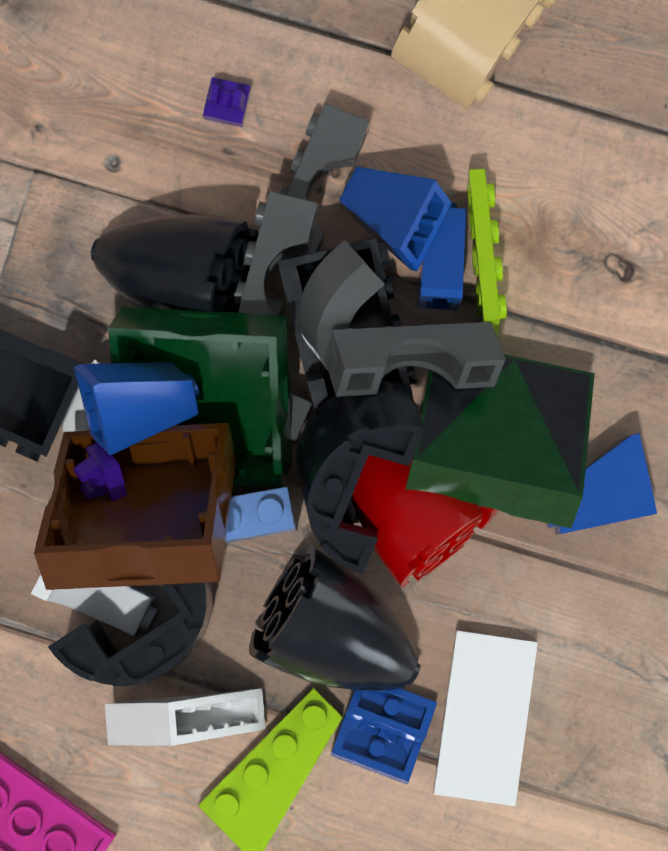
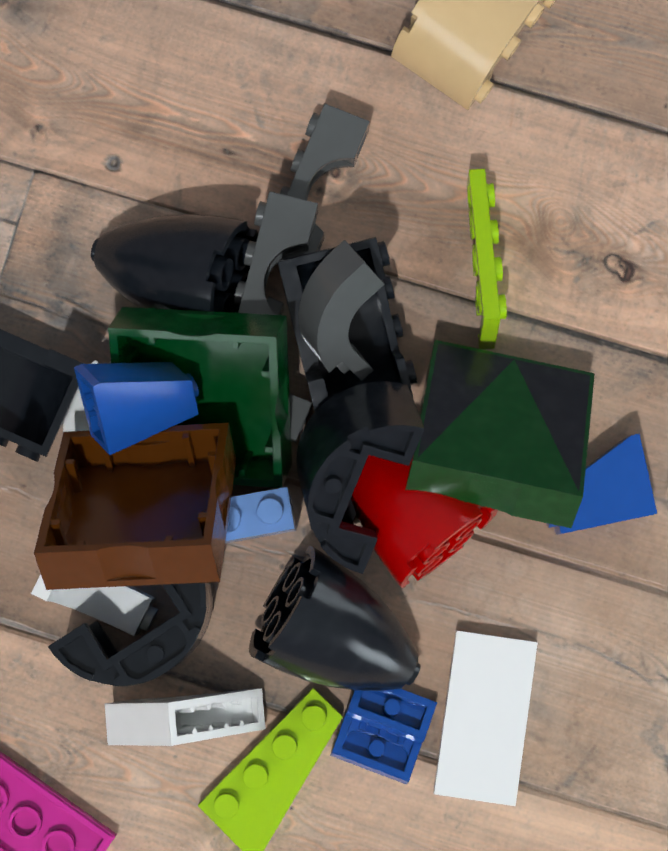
dark purple tile [74,443,127,502] -> none
dark purple tile [203,77,251,128] -> none
dark grey arch [325,322,506,397] -> none
blue slope [339,167,452,271] -> none
blue slope [417,202,466,311] -> none

